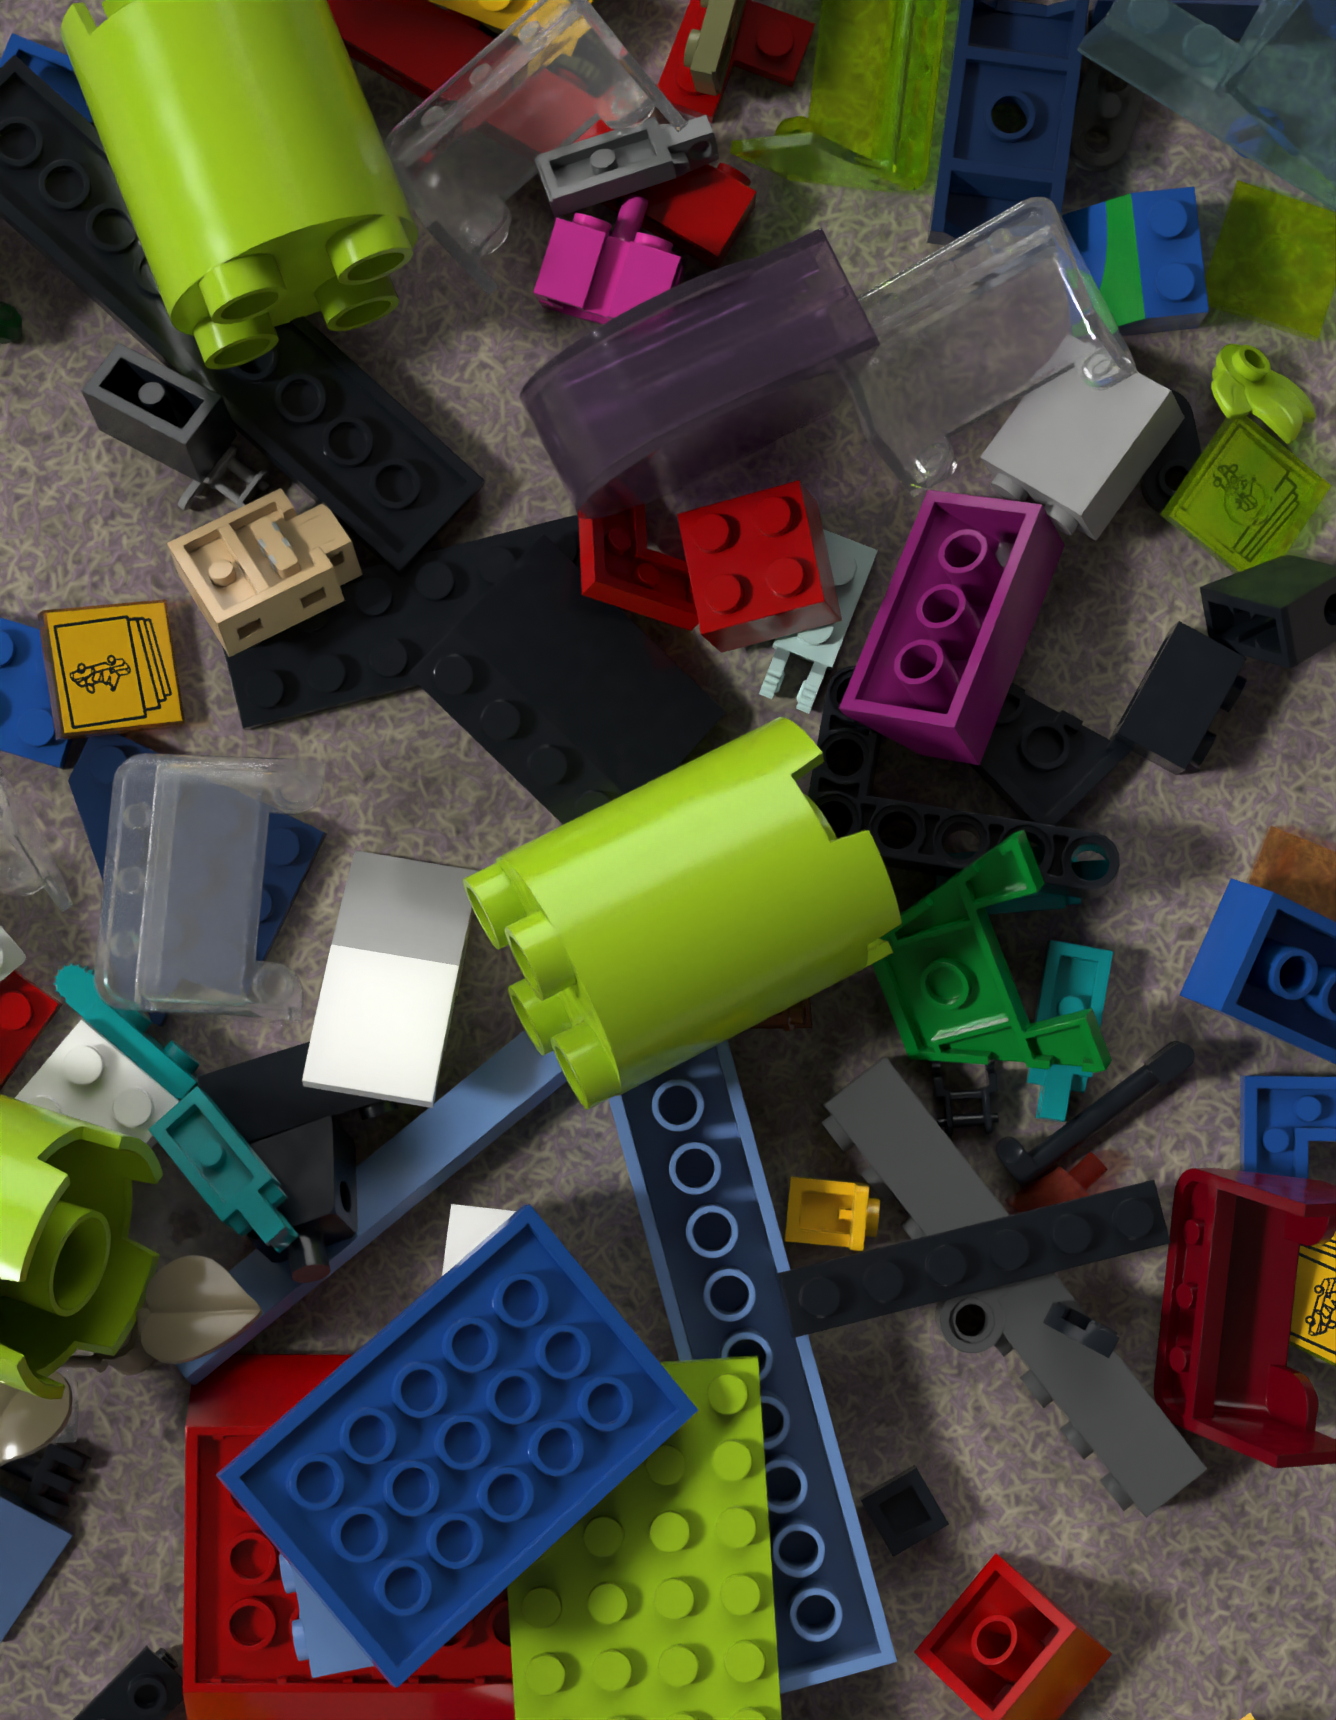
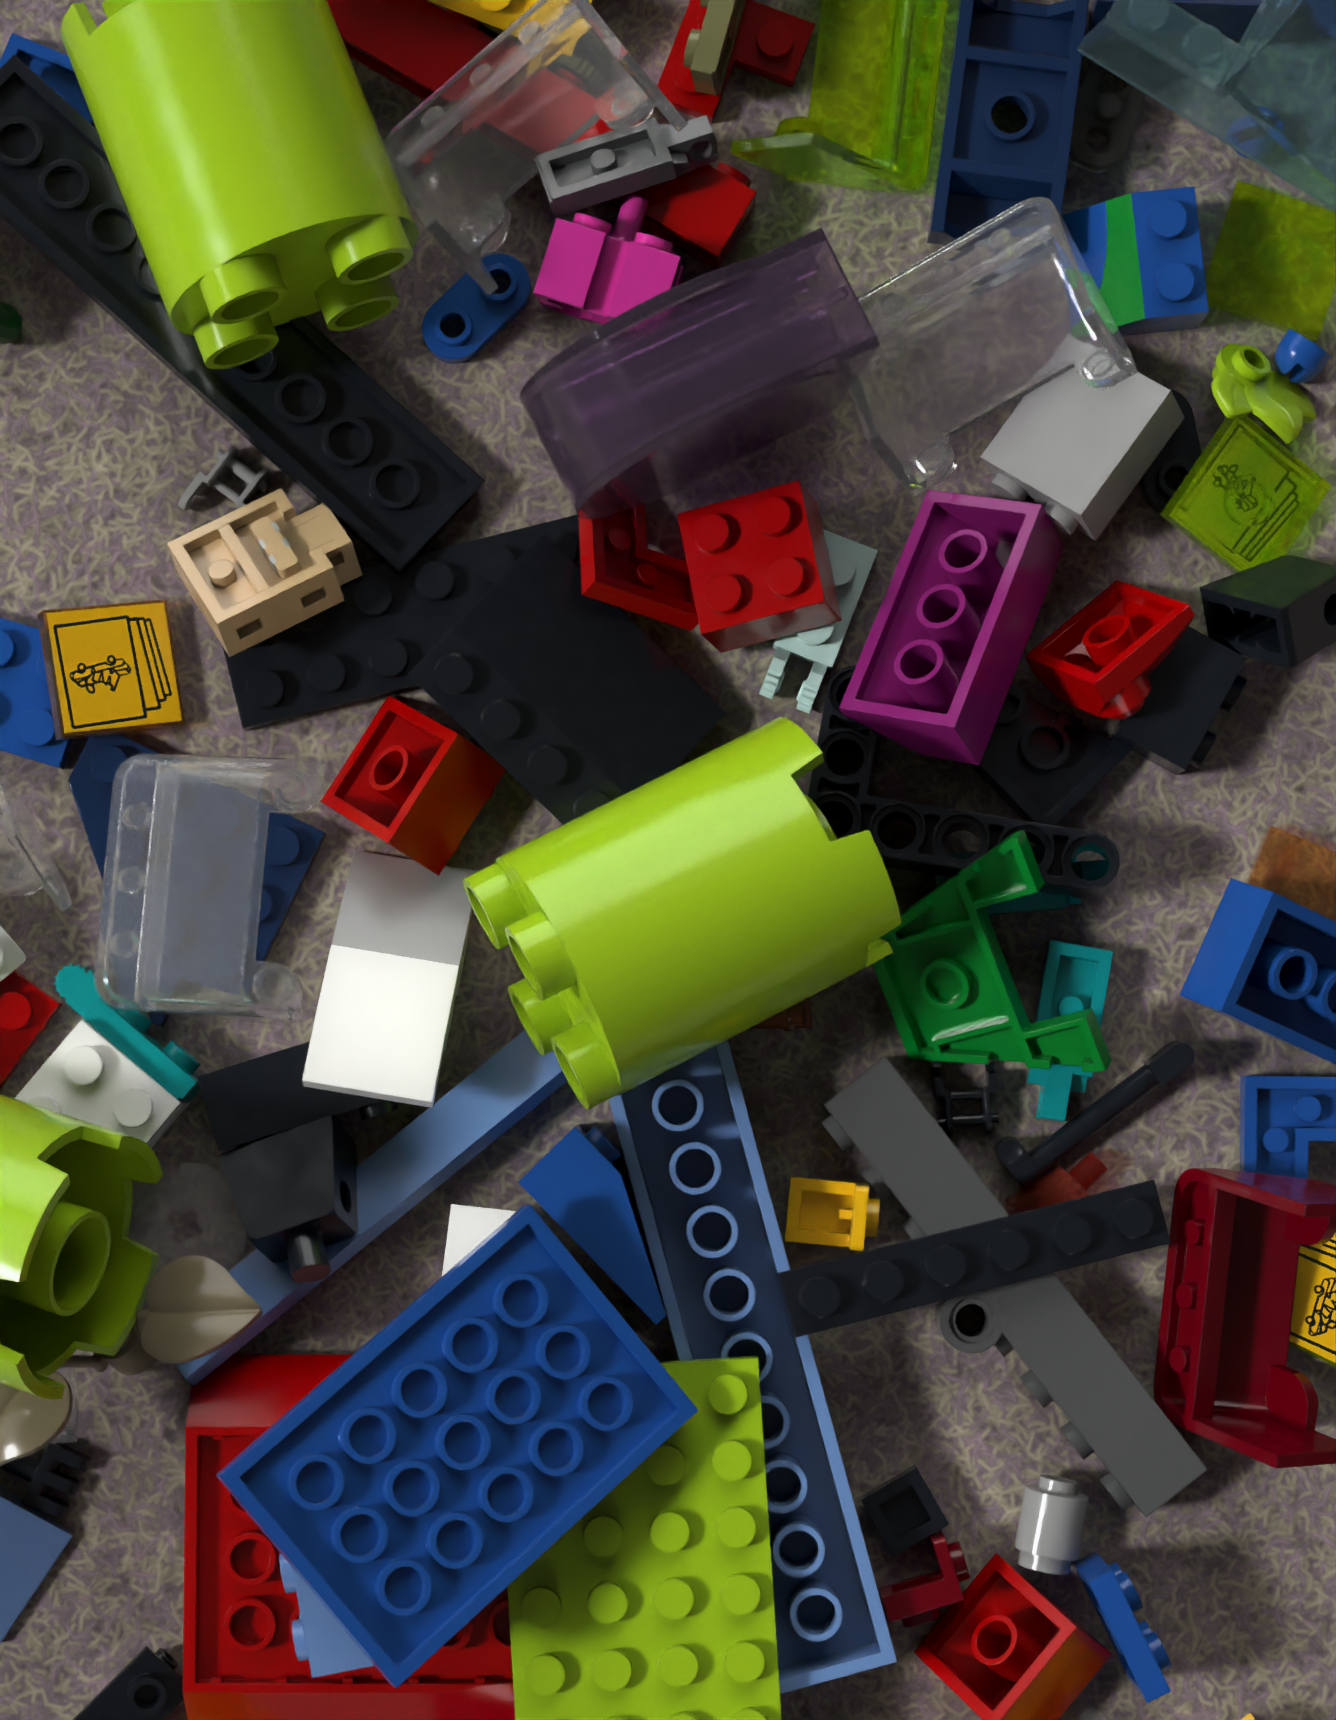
black brick [81,342,237,484] -> none
teal hinge [148,1086,299,1253] -> none
black tile [1043,1301,1119,1358] -> none
none -> red slope [320,695,506,876]
none -> blue plate [422,253,531,364]
none -> blue slope [518,1124,666,1325]
none -> dark red bracket [878,1529,970,1627]
none -> light grey brick [1015,1474,1089,1575]
none -> red slope [1024,580,1195,719]
none -> blue plate [1073,1551,1173,1703]
none -> blue hinge [1274,328,1331,383]

